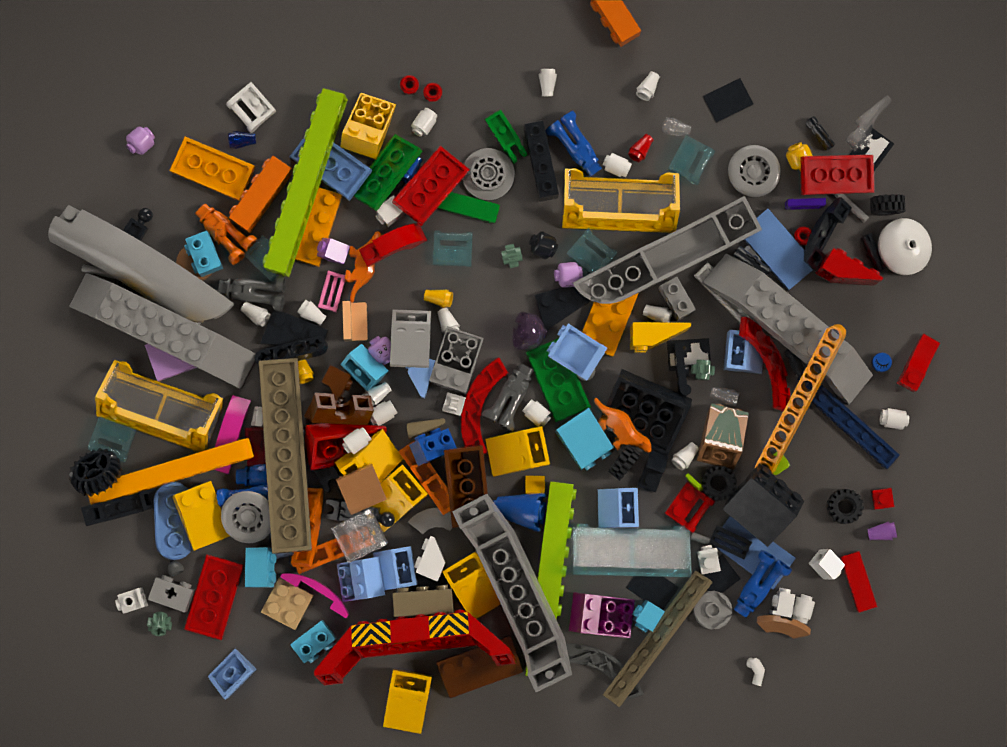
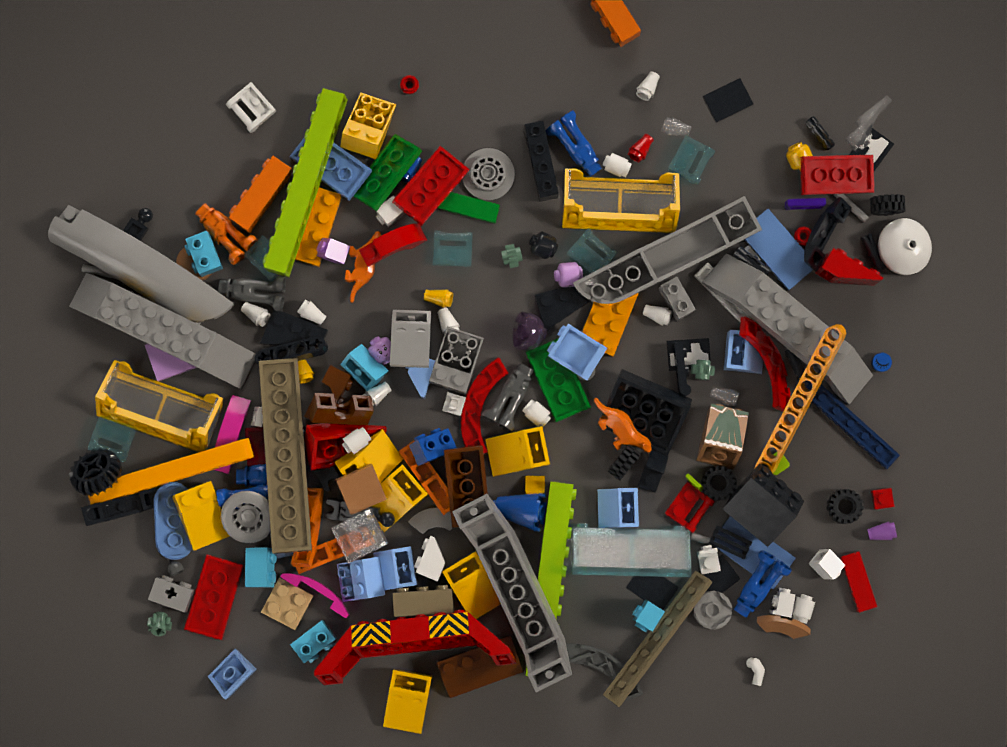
white brick [115,587,148,614] -> none
lavender head [126,126,155,155] -> none
light orange plate [169,136,255,201] -> none
clear blue cone [228,131,256,150] -> none
bright pink tile [318,271,345,313] -> none
light nougat panel [342,301,368,341] -> none
white brick [370,400,397,426] -> none
dark tan slope [407,418,446,439] -> none
white brick [411,108,437,137] -> none
red plate [423,83,442,102] -> none
green hinge [485,109,527,163] -> none
white cone [538,69,557,96] -> none
medium azure slope [555,408,614,471] -> none
magenta slope [569,592,635,638] -> none
yellow slope [630,322,691,353] -> none
white cone [671,442,699,470] -> none
light grey wheel [728,145,781,197] -> none
white brick [879,408,909,430] -> none
red slope [897,334,940,392] -> none

